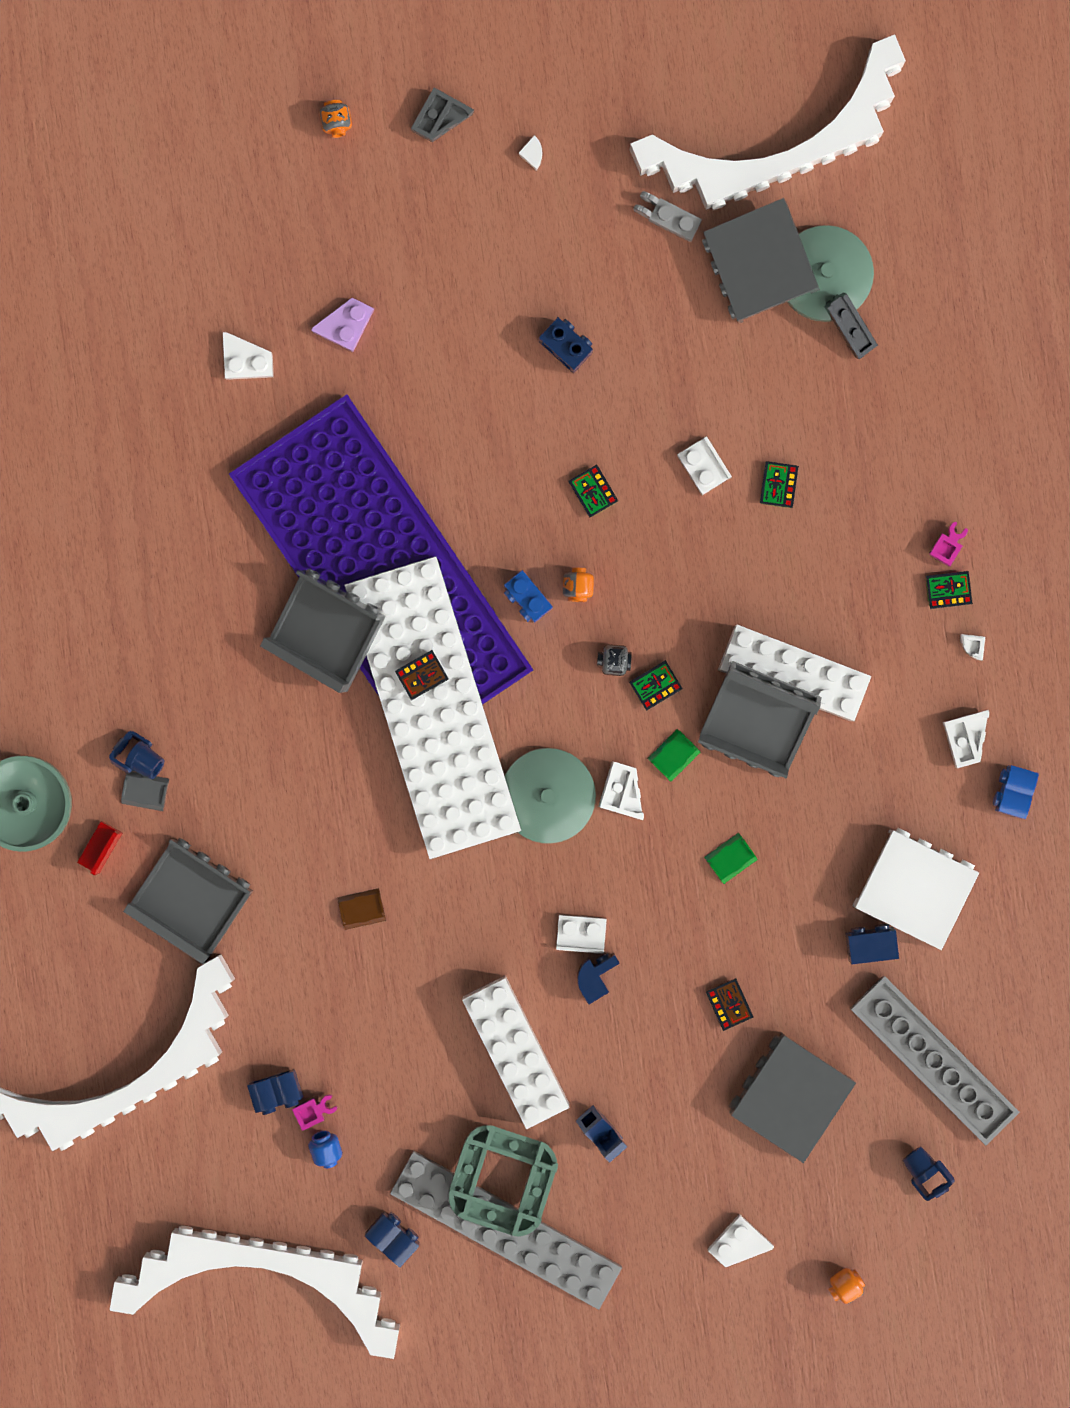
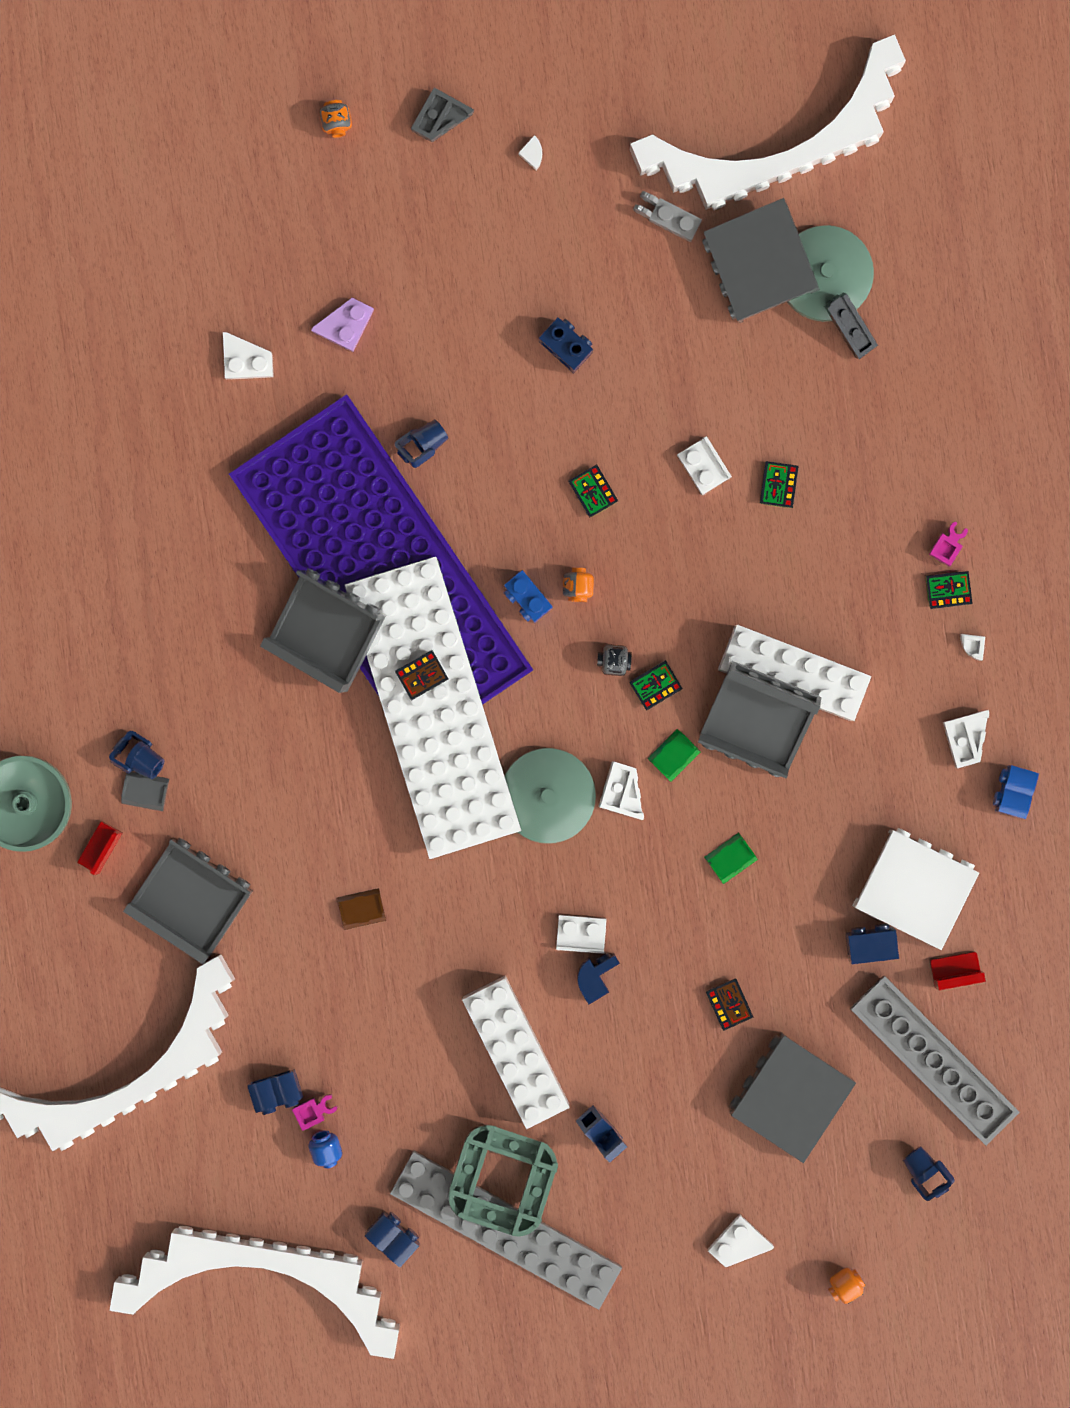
none -> dark blue piece [394,419,448,468]
none -> red panel [930,952,986,991]

